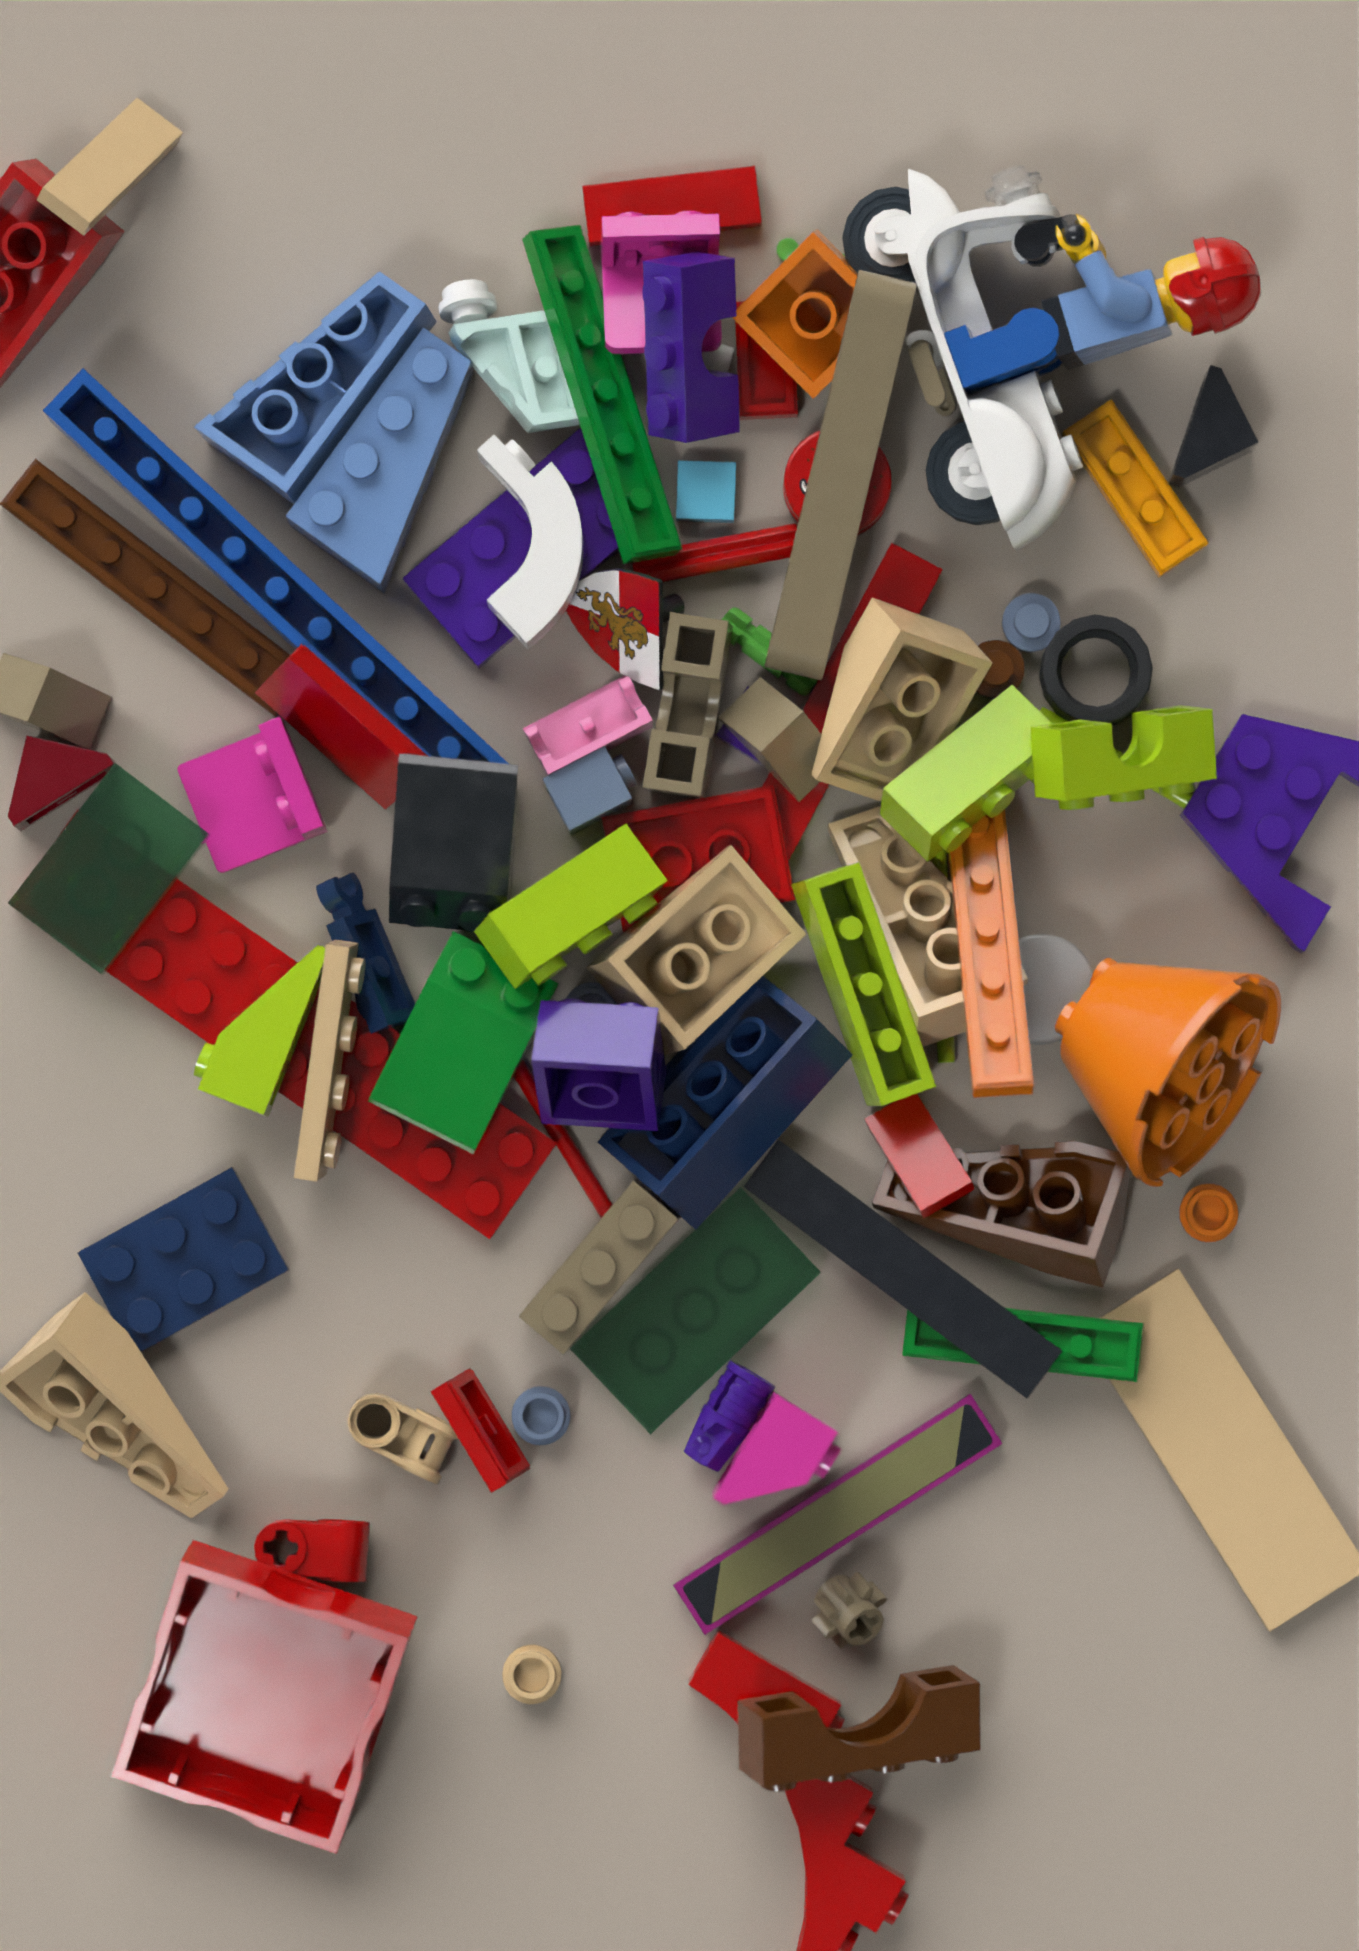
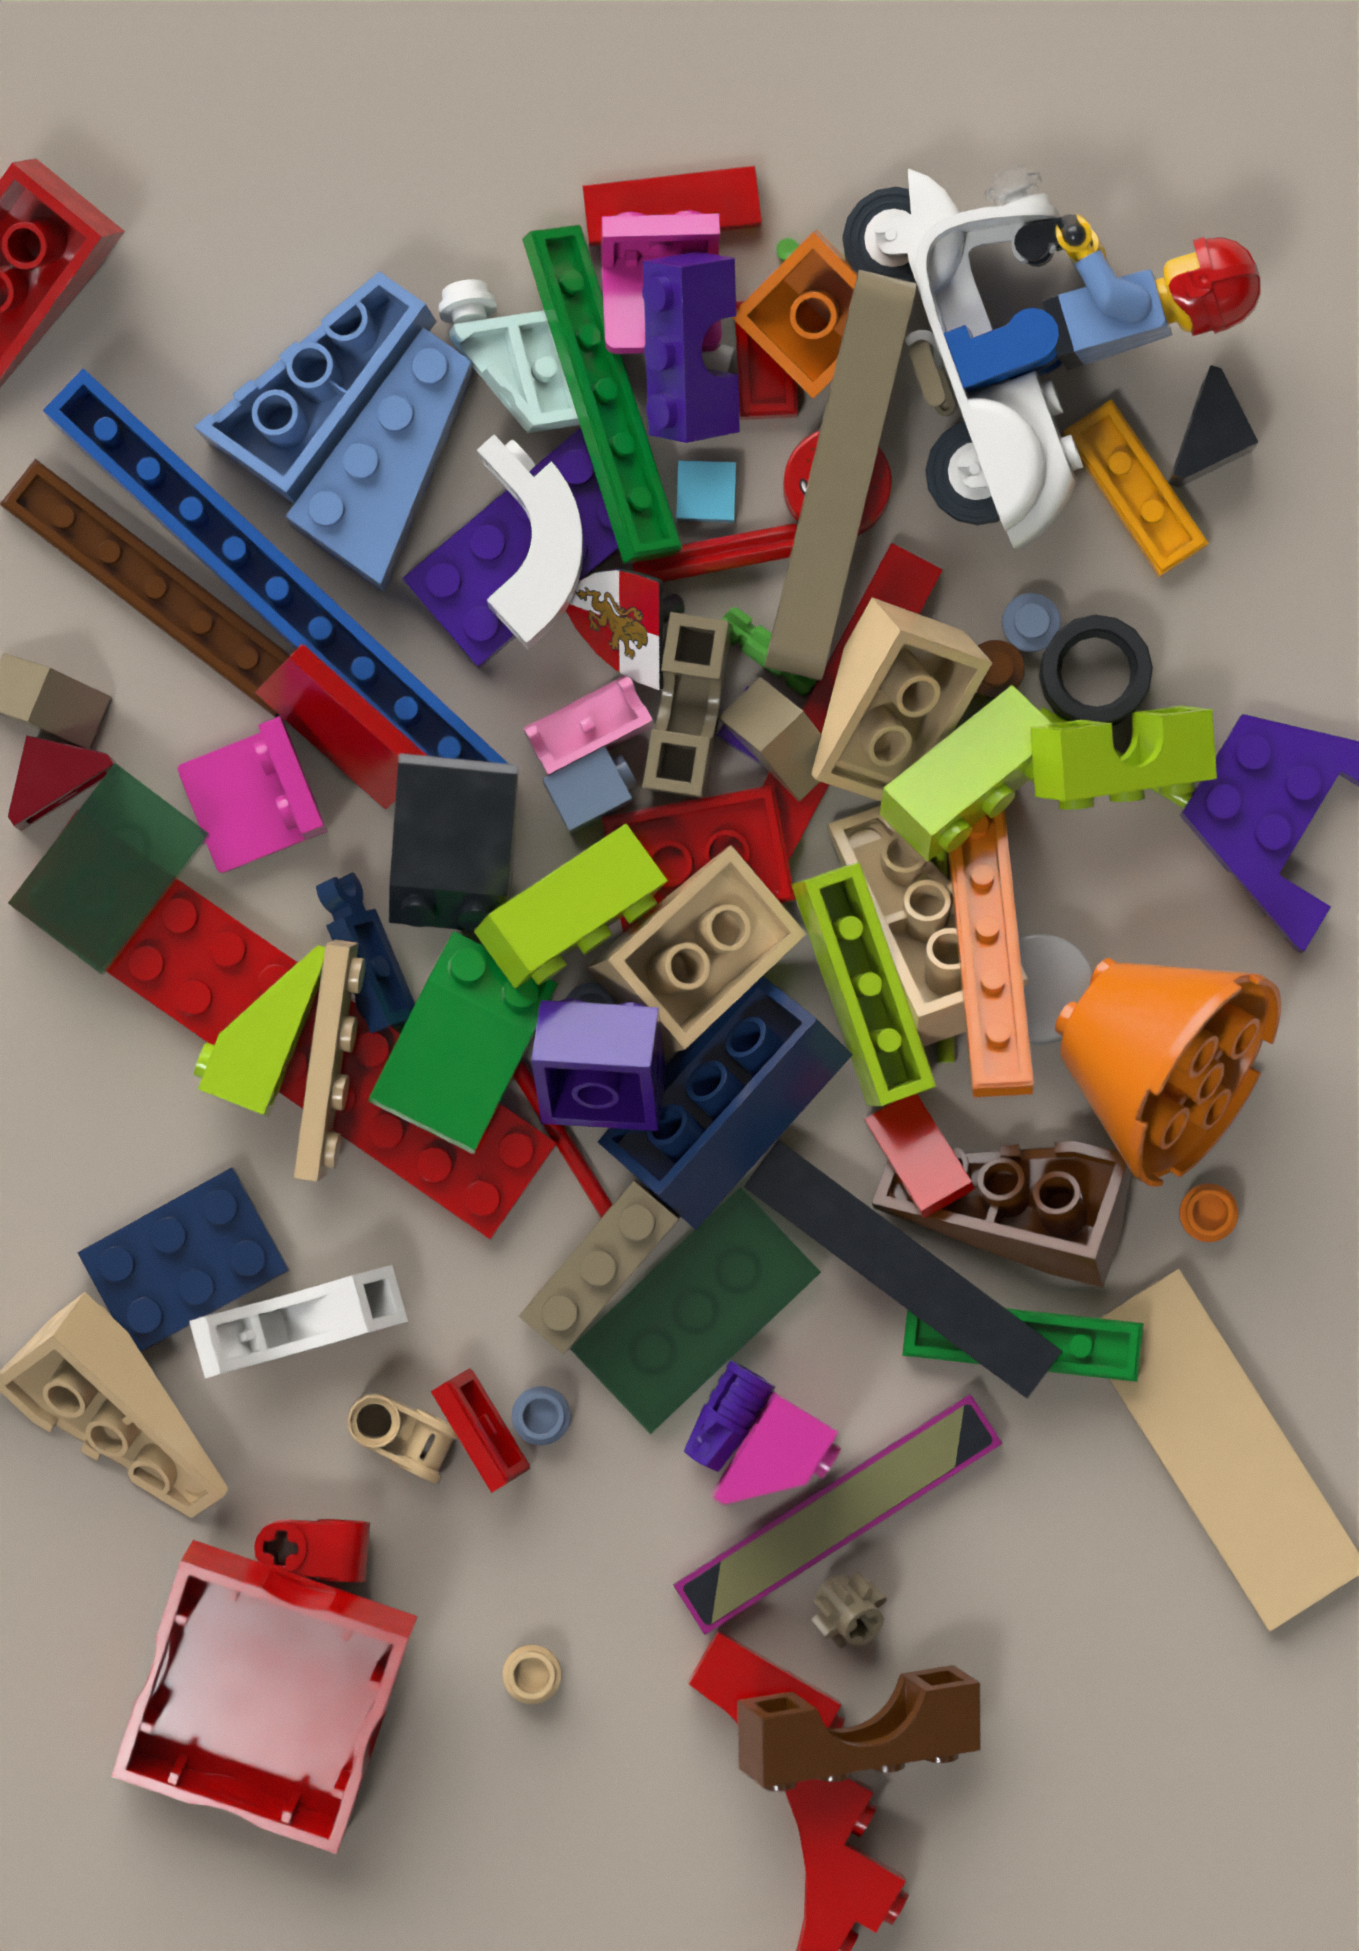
tan tile [37,98,183,236] -> none
none -> white arch [189,1265,408,1378]

